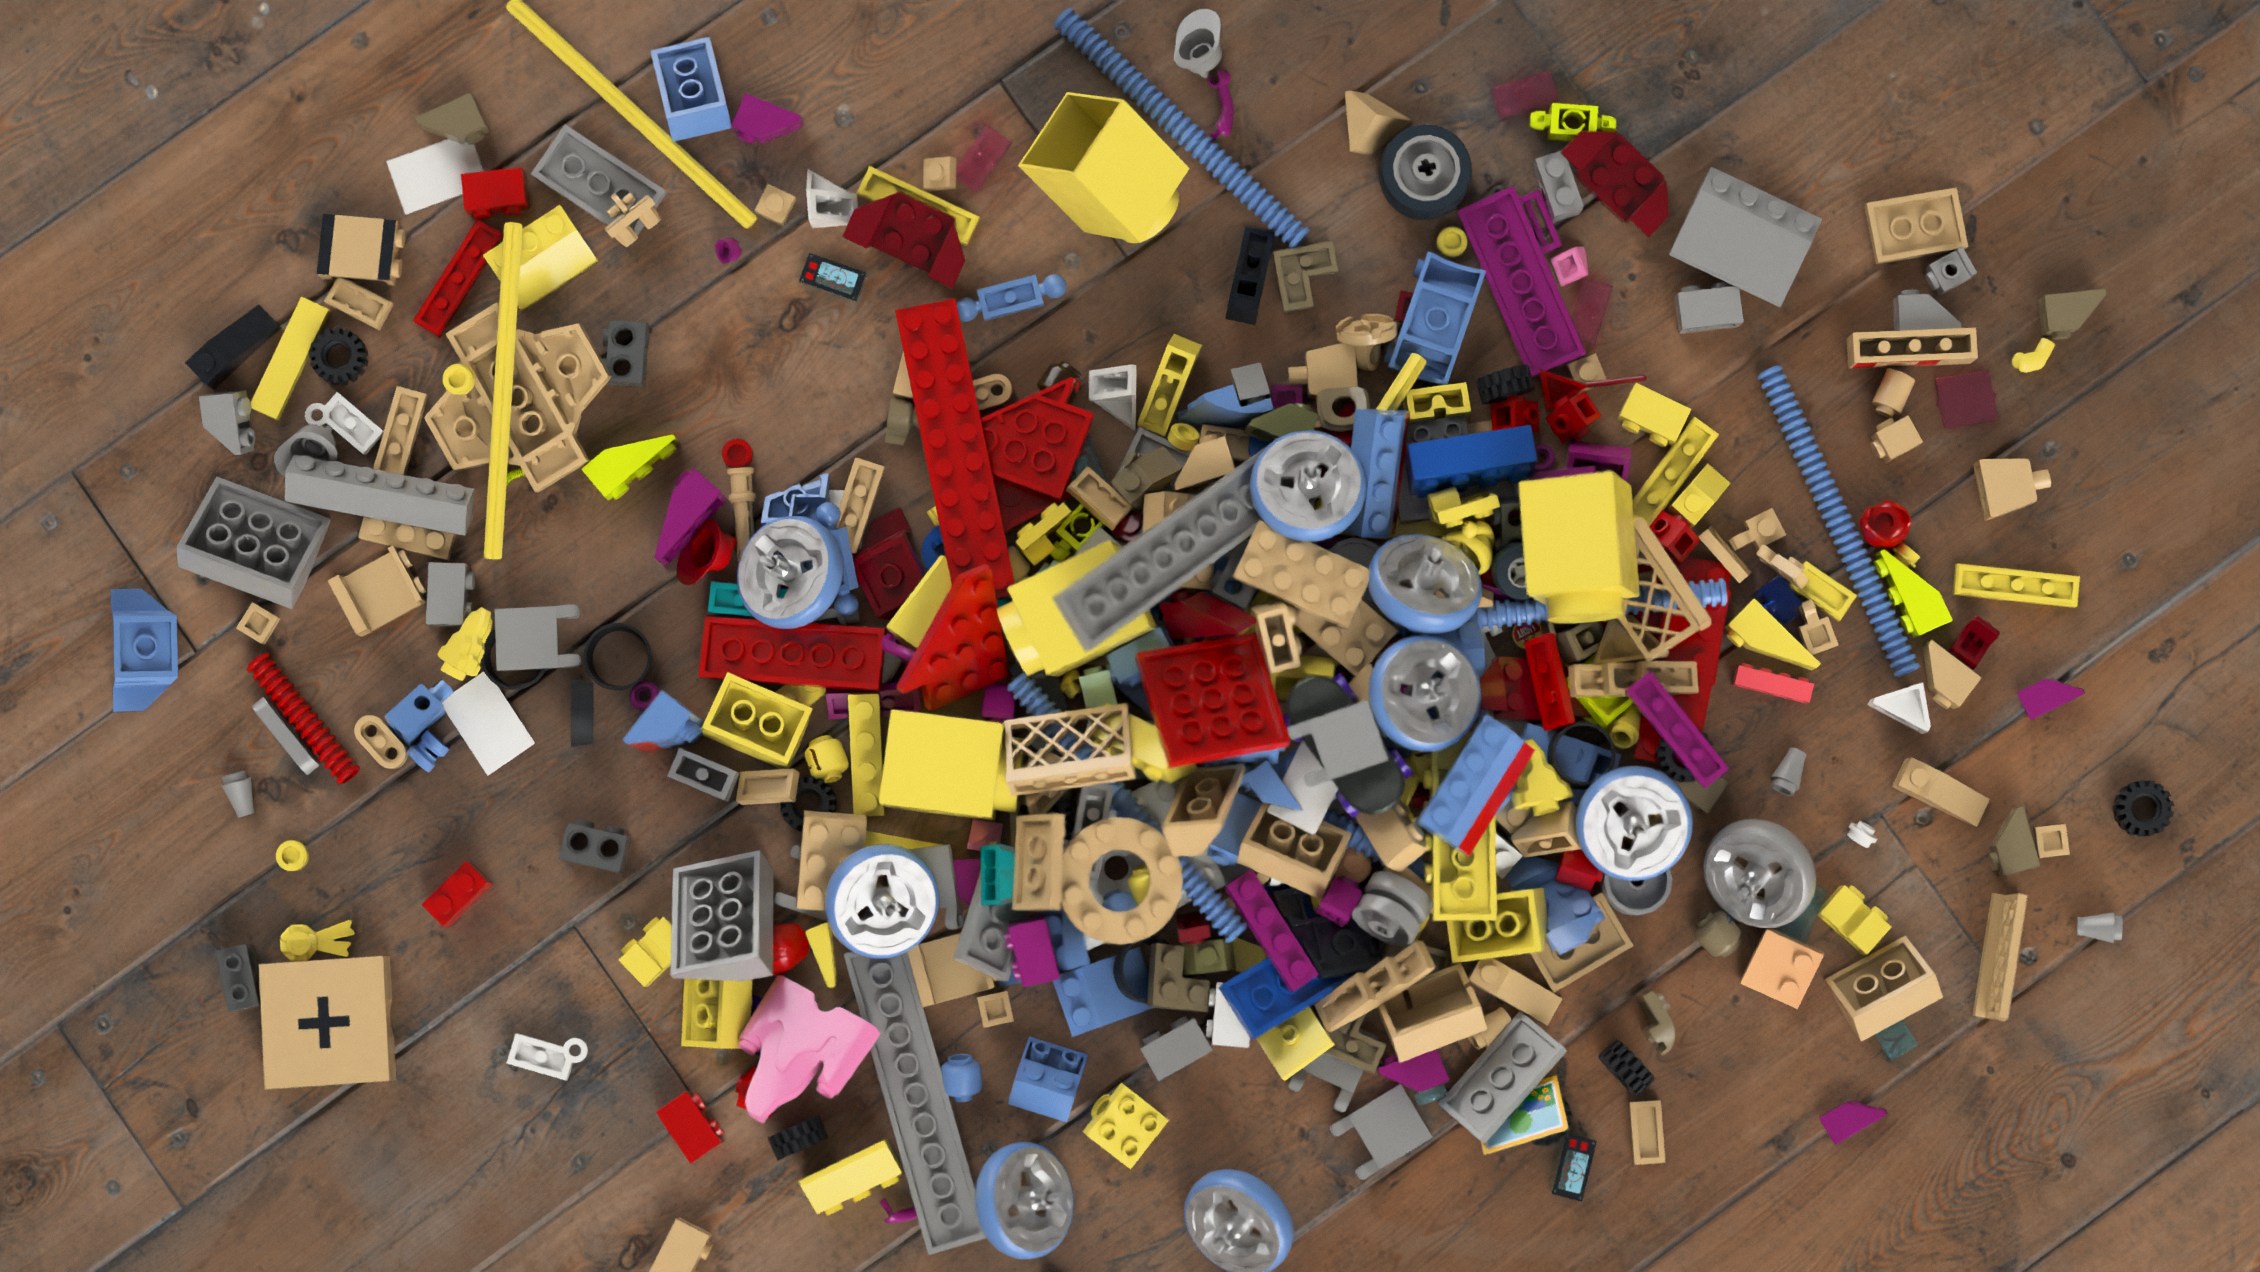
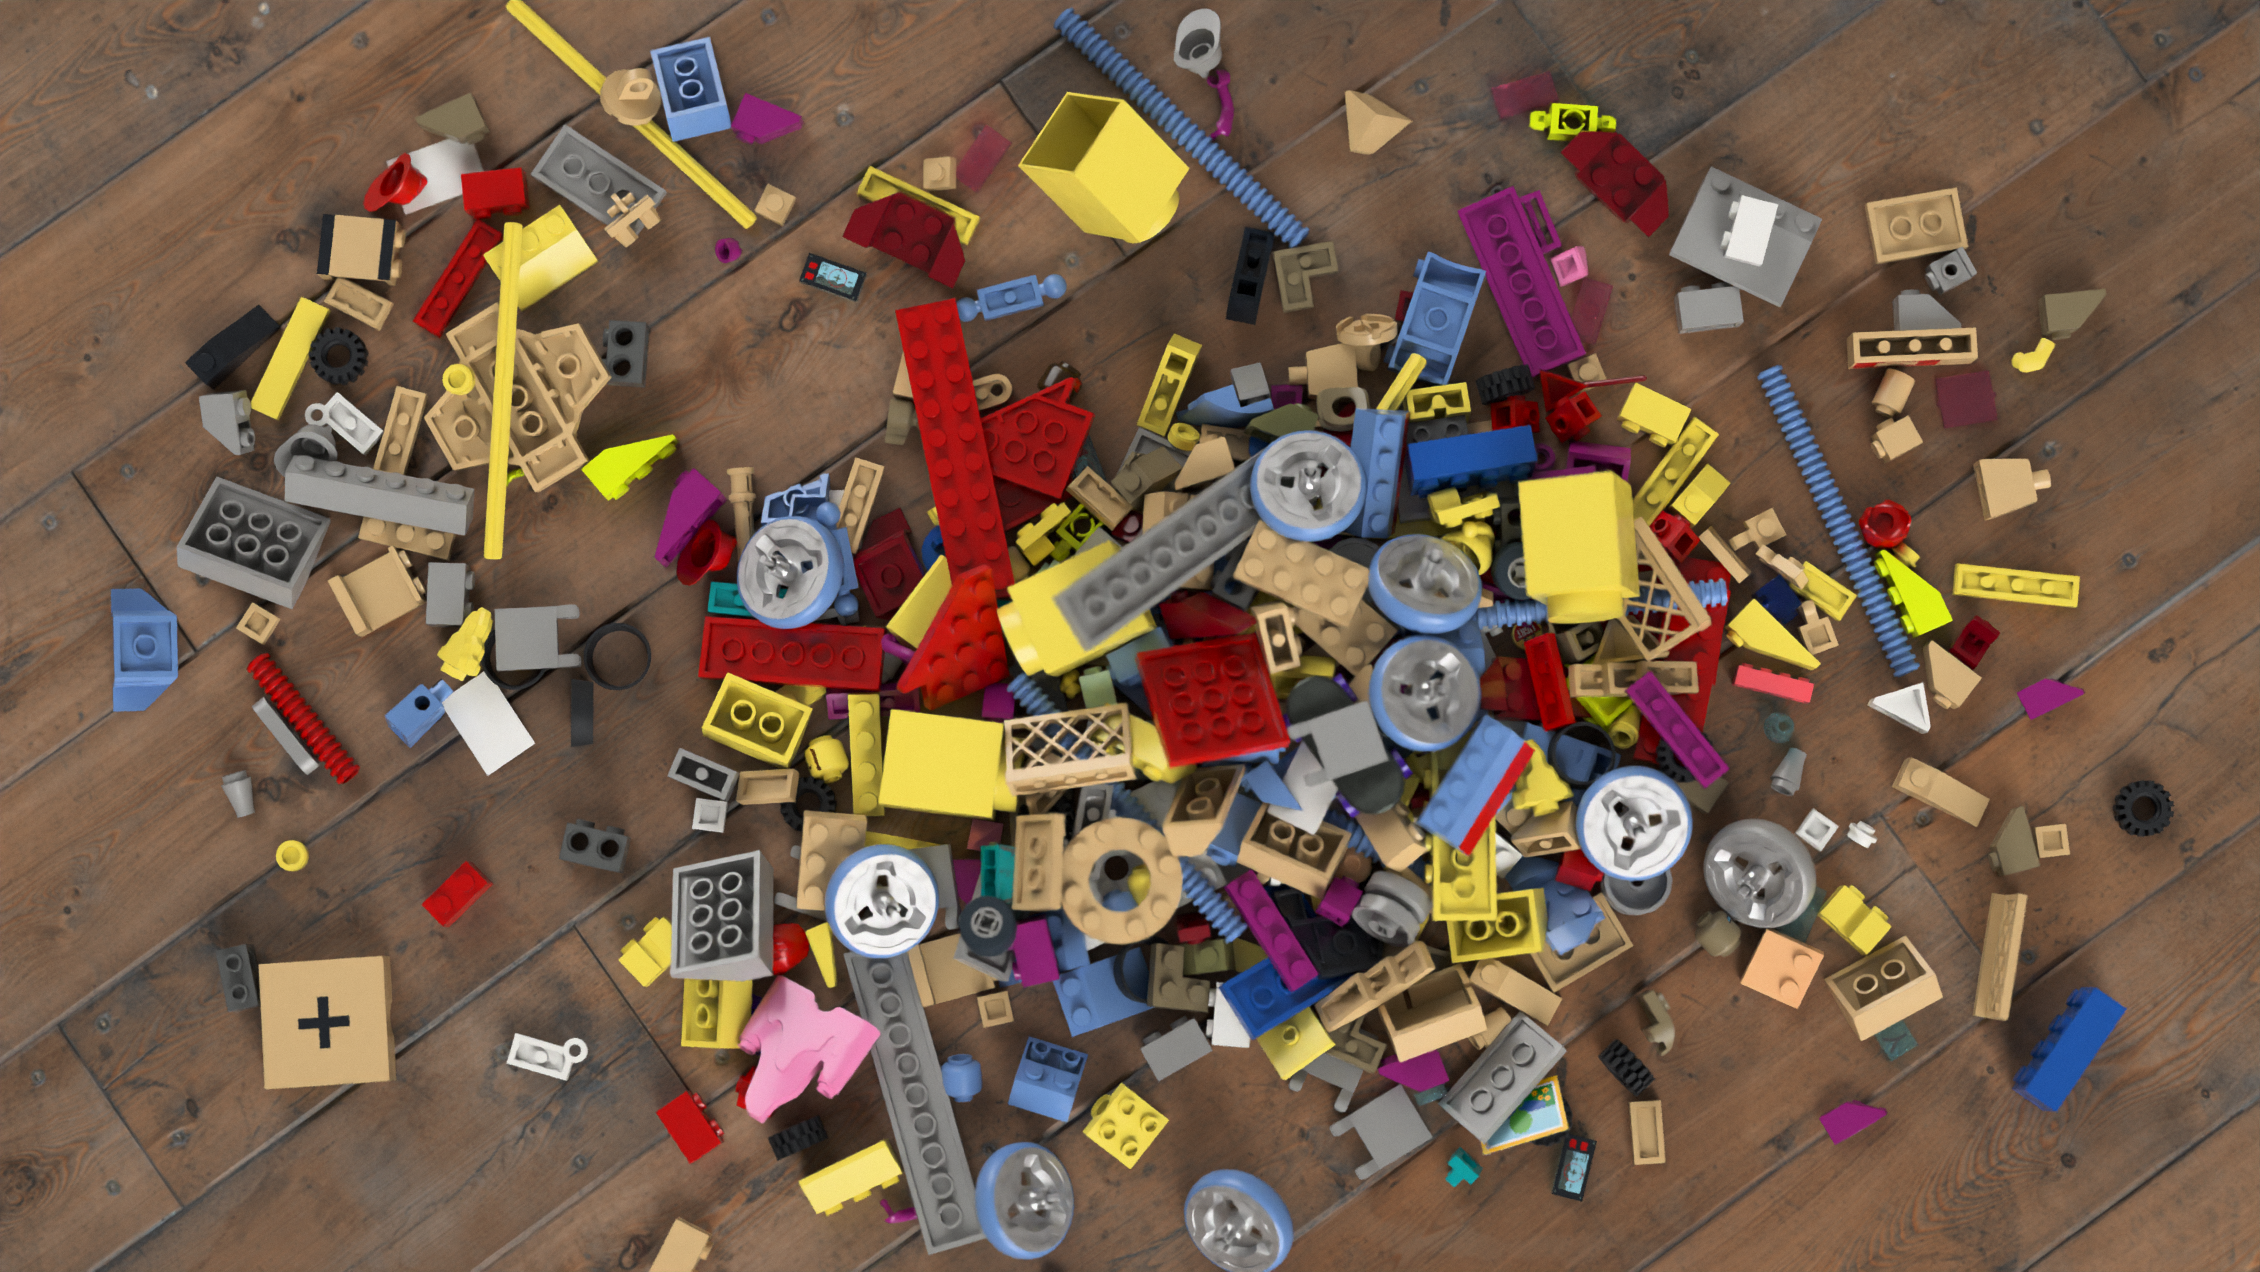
light yellow piece [280,920,355,962] -> none
tan plate [354,715,408,769] -> none
medium blue wheel [406,729,450,773] -> none
medium blue slope [623,691,705,752] -> none
magenta plate [629,681,660,712] -> none
red tile [722,438,753,468] -> none
white slope [806,169,858,228] -> none
white slope [1089,364,1137,432] -> none
wheel [1379,124,1472,220] -> none
light yellow tile [1436,226,1468,258] -> none
light grey brick [1532,150,1584,223] -> none
light grey cone [2077,912,2123,943] -> none
none -> red piece [363,153,428,212]
none -> tan tile [600,68,661,126]
none -> white tile [692,798,728,833]
none -> black wheel [959,896,1017,957]
none -> teal tile [1445,1147,1483,1187]
none -> white brick [1720,195,1778,266]
none -> clear light blue cone [1764,712,1795,743]
none -> white tile [1794,808,1839,852]
none -> blue brick [2012,987,2127,1112]

